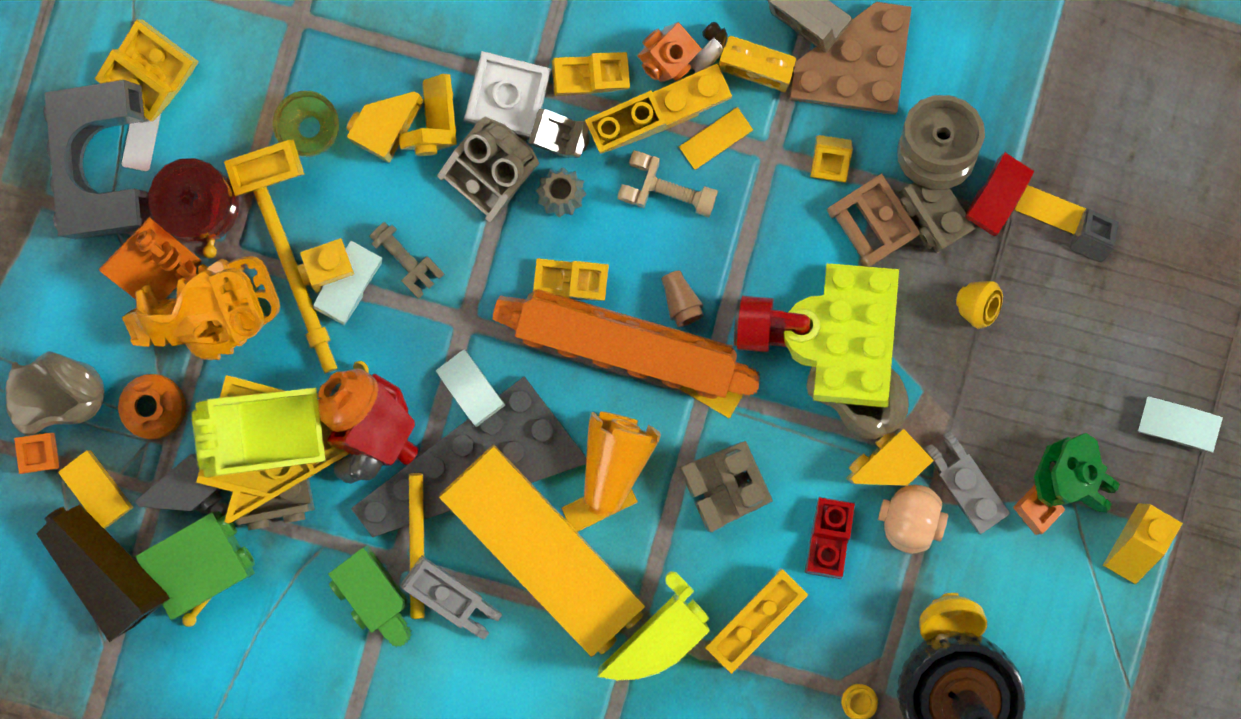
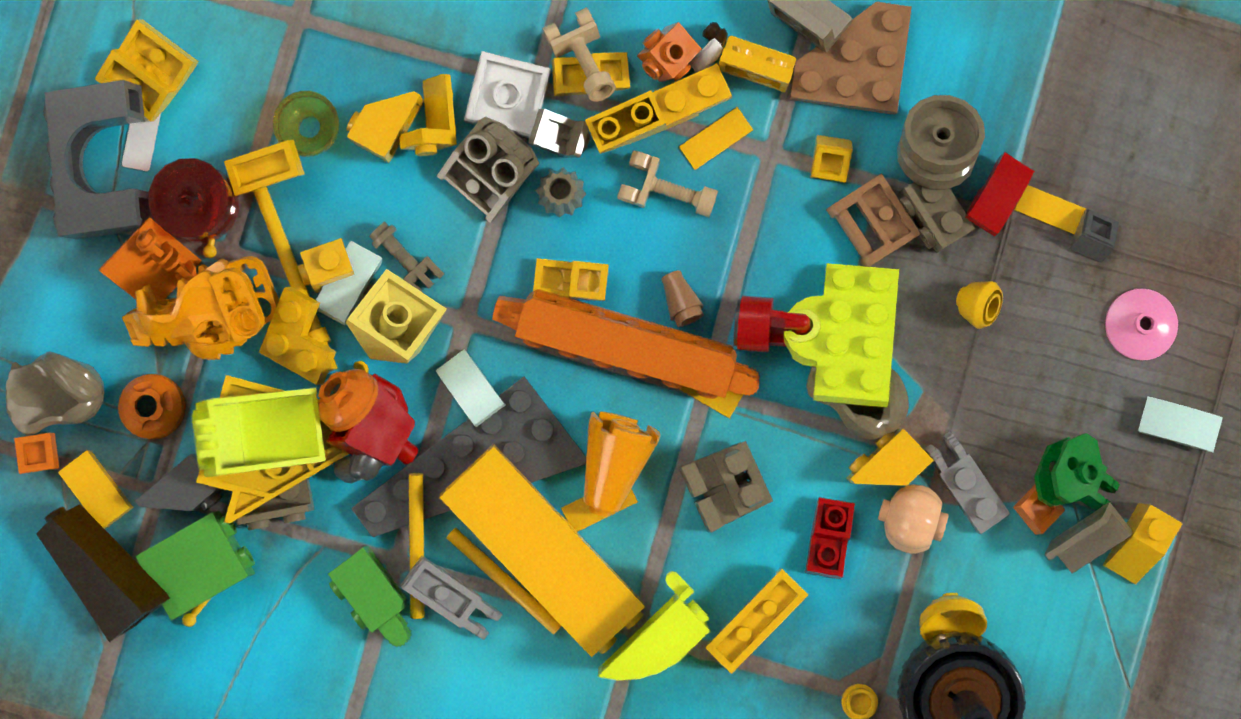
none -> yellow plate [259,287,337,385]
none -> light yellow slope [346,269,447,364]
none -> yellow bar [446,527,561,635]
none -> tan bar [542,7,616,102]
none -> dark tan panel [1044,502,1133,573]
none -> bright pink dish [1105,289,1178,360]

